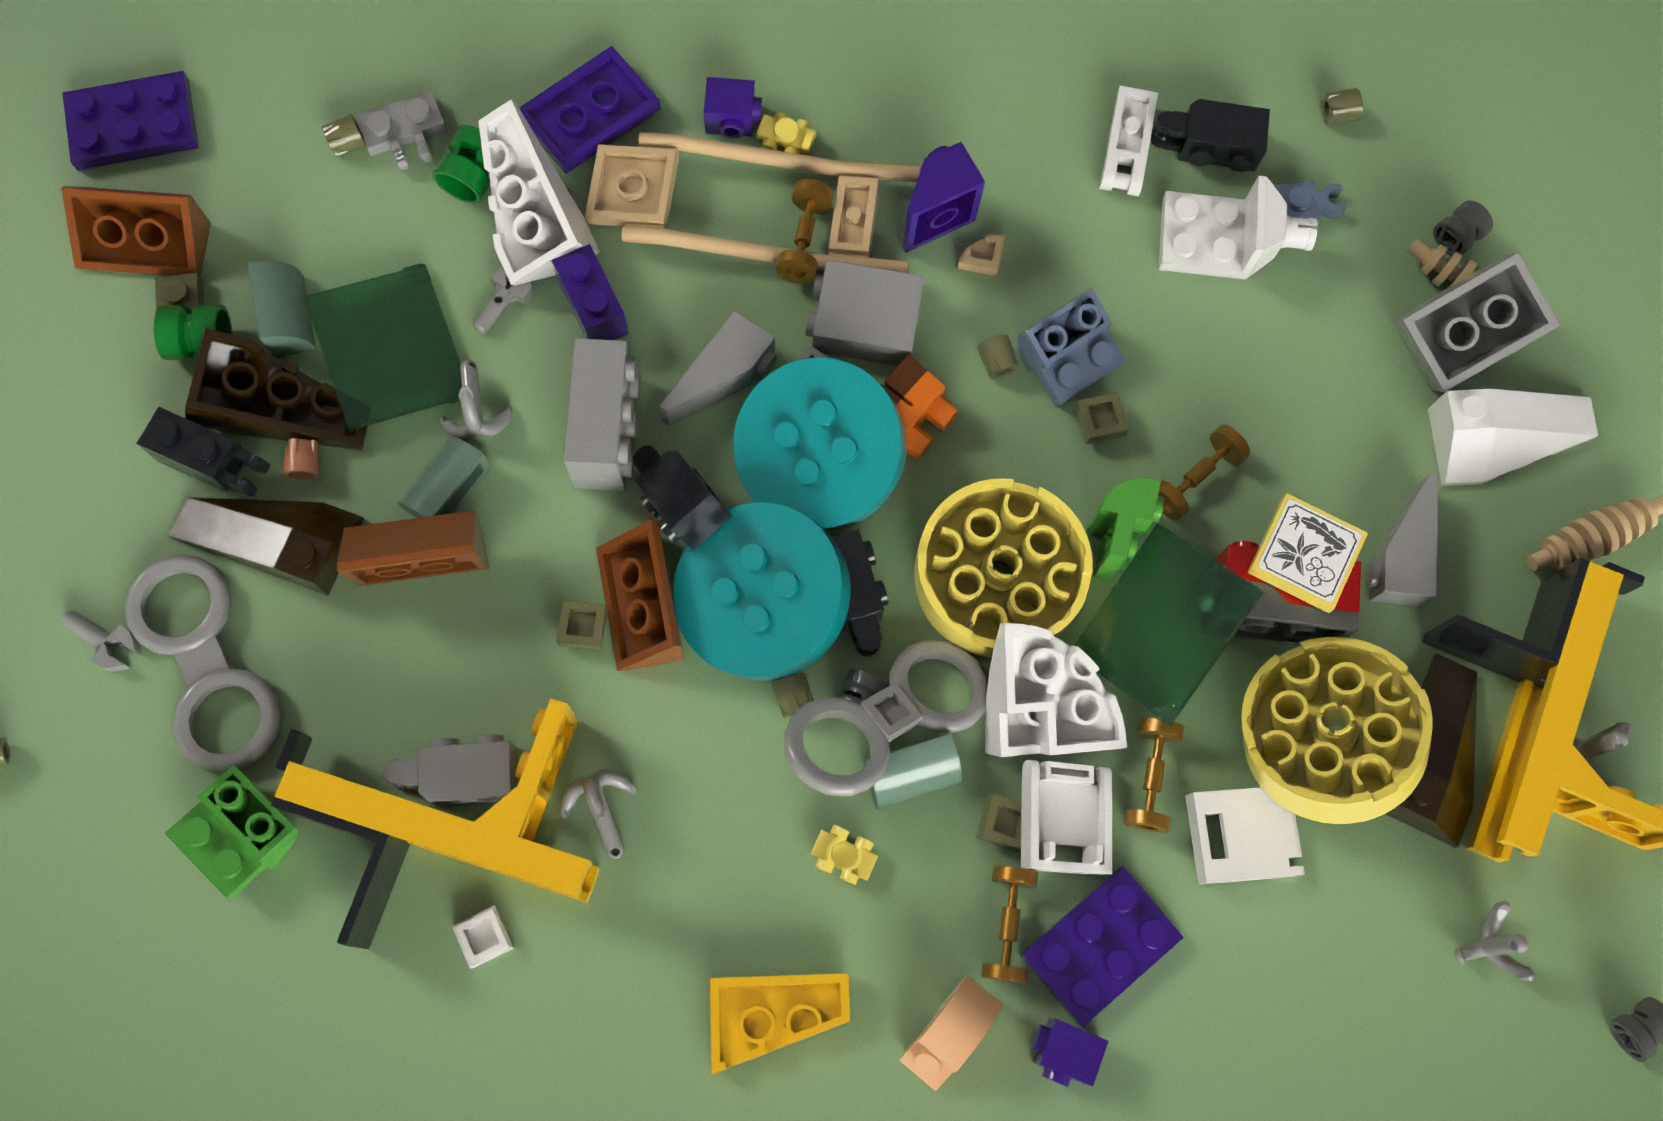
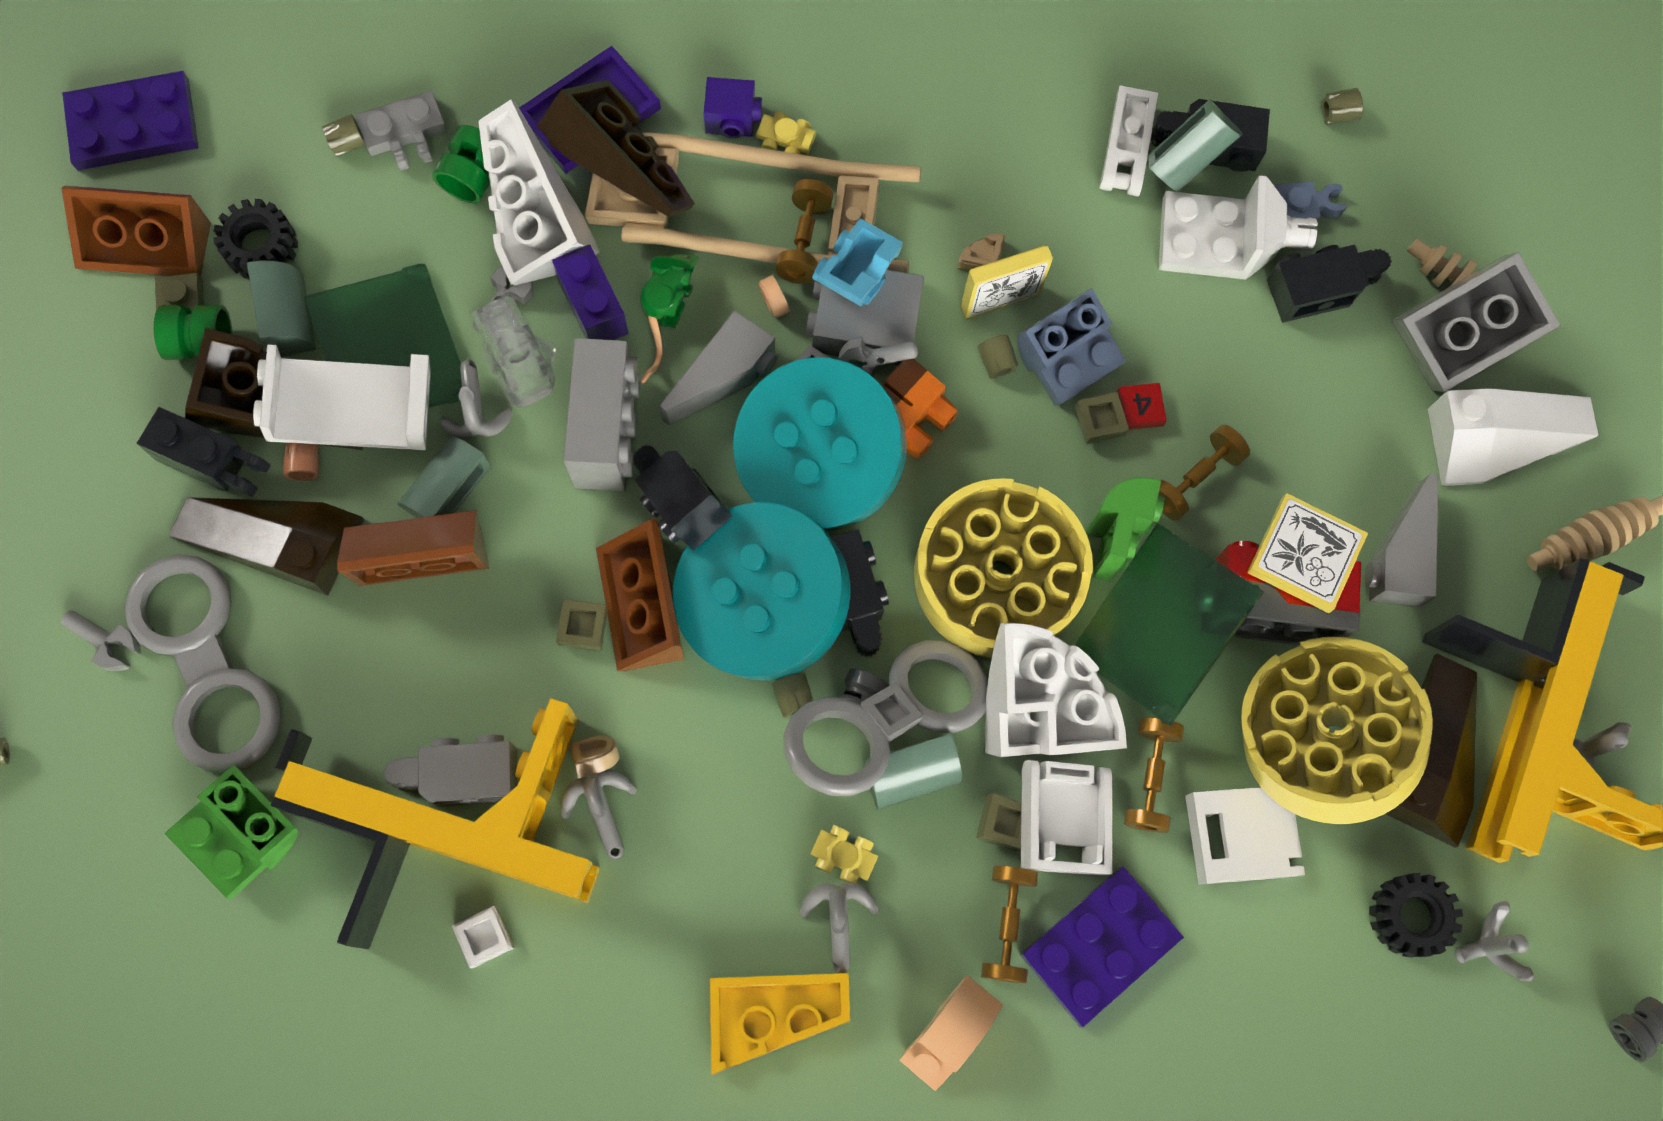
dark purple slope [902,142,985,253] -> none
dark purple brick [1030,1018,1109,1087] -> none
dark grey wheel [1433,200,1493,255] -> none
none -> black tyre [213,199,298,280]
none -> white panel [253,345,431,450]
none -> clear piece [471,293,557,407]
none -> dark brown wedge [537,80,695,217]
none -> tan tile [570,736,620,778]
none -> green animal [640,254,698,384]
none -> light nougat tile [758,275,790,318]
none -> light grey piece [799,882,879,973]
none -> medium azure cylinder [812,218,903,307]
none -> light grey bar [838,337,918,377]
none -> tile [960,245,1053,319]
none -> red tile [1117,383,1167,430]
none -> sand green brick [1148,99,1243,191]
none -> black hinge [1267,244,1392,323]
none -> black tyre [1369,873,1463,958]

